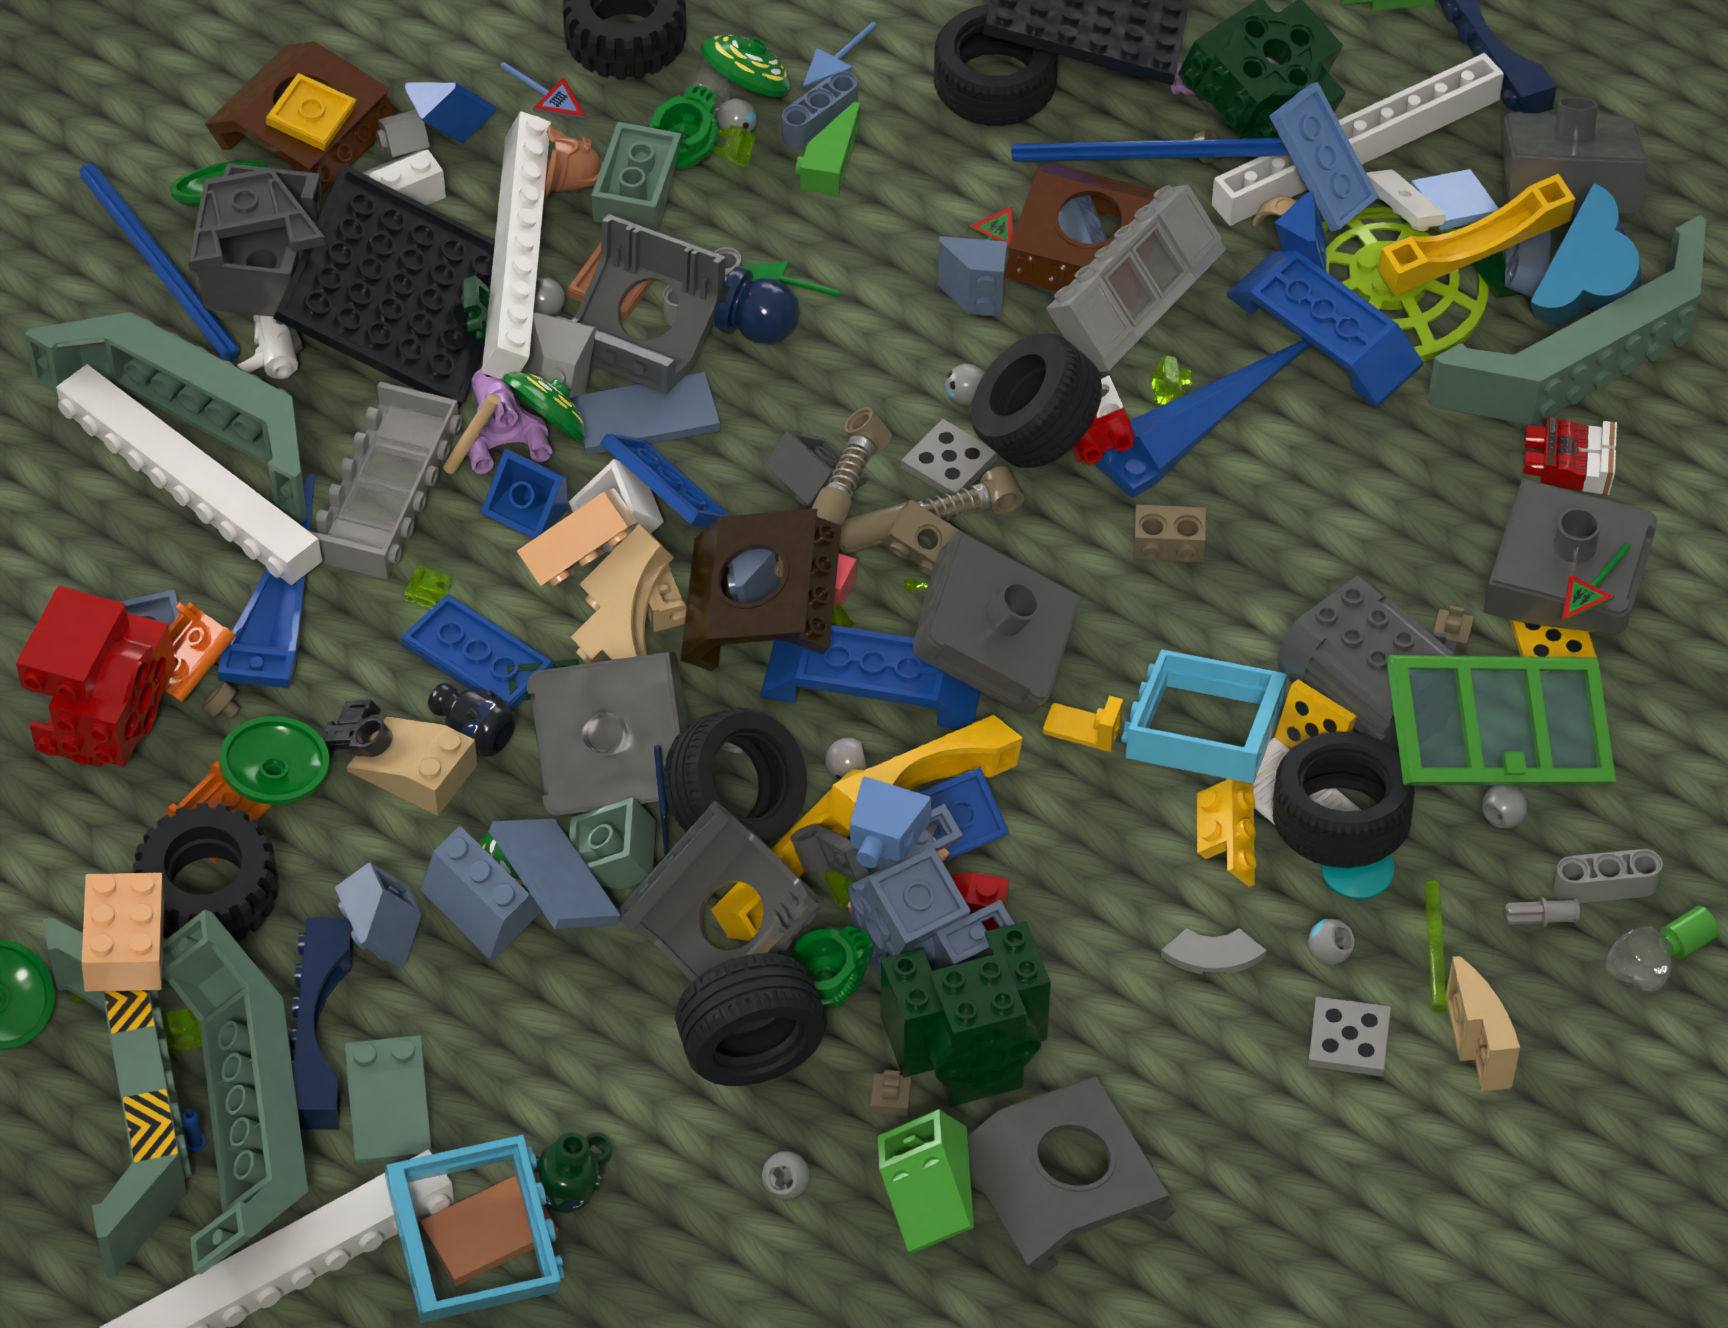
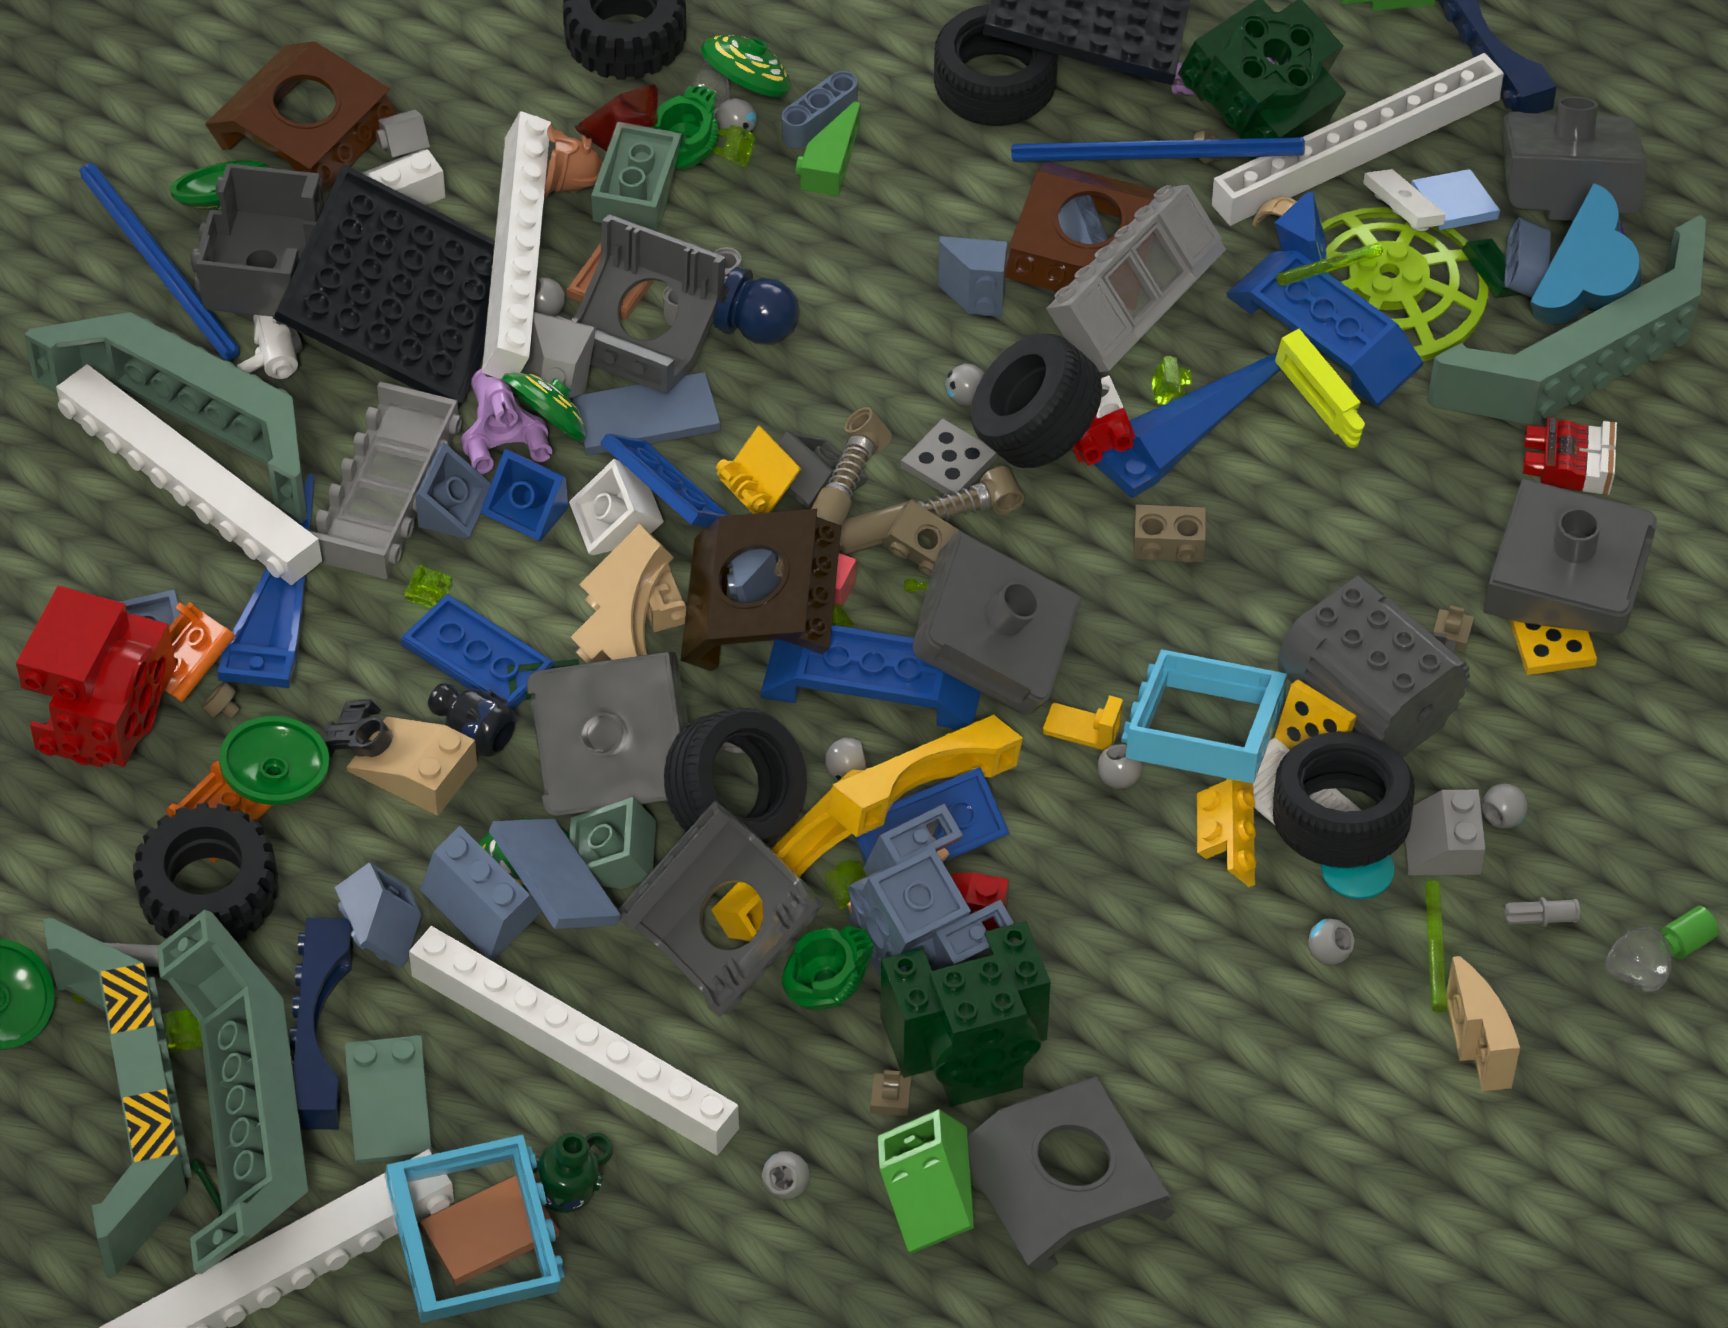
light nougat brick [82,873,164,991] -> none
blue piece [182,1110,206,1152] -> none
dark grey wing [189,167,325,271] -> none
yellow tile [266,73,357,151] -> none
blue slope [405,83,496,144] -> none
tan bar [443,394,500,474] -> none
dark green plate [461,276,490,341] -> none
piece [500,62,586,118] -> none
light nougat brick [517,488,638,587] -> none
dark blue piece [654,745,668,856] -> none
black tyre [675,953,827,1086] -> none
green piece [742,261,841,297] -> none
dark grey plate [791,825,870,882] -> none
medium blue piece [803,22,876,88] -> none
medium blue torso [850,776,931,868] -> none
piece [968,206,1013,248] -> none
light grey tile [1161,928,1267,974] -> none
medium blue plate [1269,82,1378,232] -> none
light grey tile [1308,997,1391,1076] -> none
yellow arch [1378,174,1575,296] -> none
door [1387,655,1616,785] -> none
light grey beam [1553,849,1663,903] -> none
piece [1562,542,1631,623] -> none
none -> dark green hinge [190,1158,222,1217]
none -> white brick [409,926,739,1156]
none -> sand blue slope [415,443,491,539]
none -> clear red slope [575,84,658,152]
none -> yellow hinge [716,426,801,514]
none -> light grey piece [1097,744,1143,789]
none -> neon yellow hinge [1275,329,1365,448]
none -> clear neon green bar [1277,243,1383,286]
none -> light grey slope [1404,789,1486,875]

